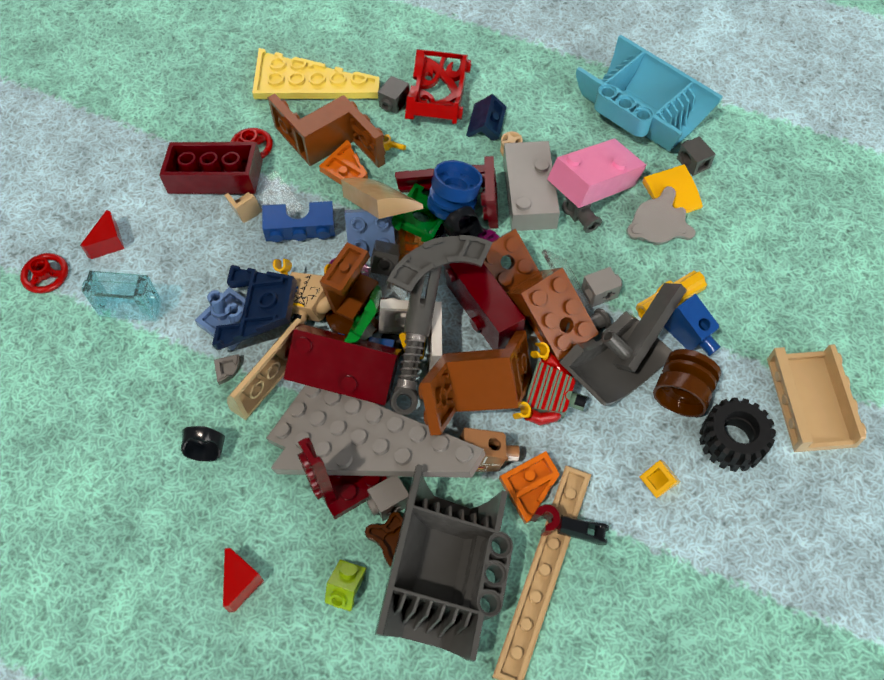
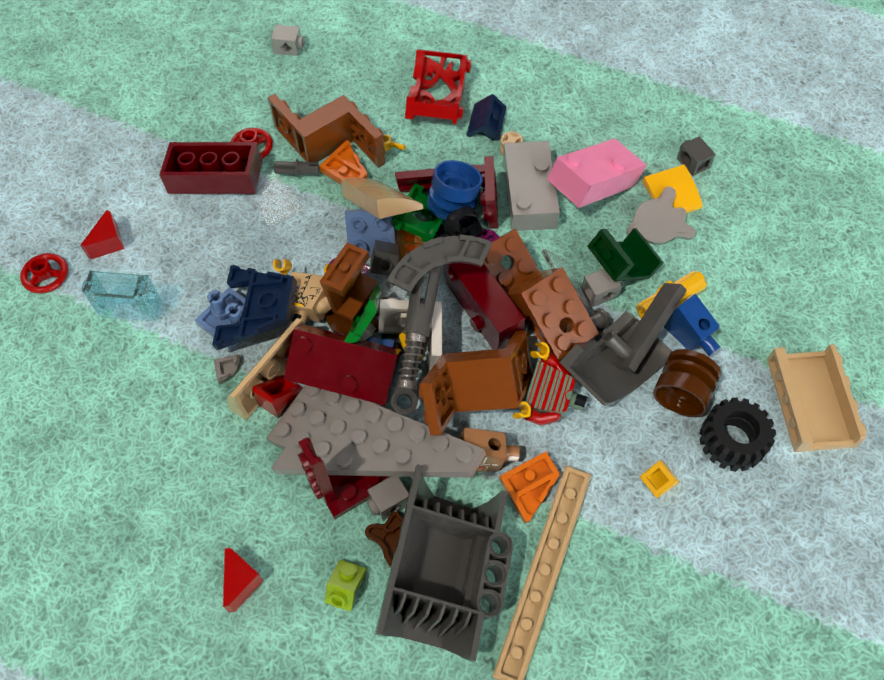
black hair [181,426,225,462] -> none
tan panel [224,192,262,223] -> none
light yellow wing [252,48,380,99] -> none
blue arch [262,201,335,242] -> none
dark grey brick [378,76,410,114] -> none
black piece [530,504,609,545] -> none
dark grey connector [562,196,602,233] -> none
medium azure panel [576,35,723,152] -> none
none -> red slope [252,375,303,419]
none -> light grey brick [271,25,304,56]
none -> dark grey axle [274,159,319,177]
none -> dark green panel [587,228,664,282]

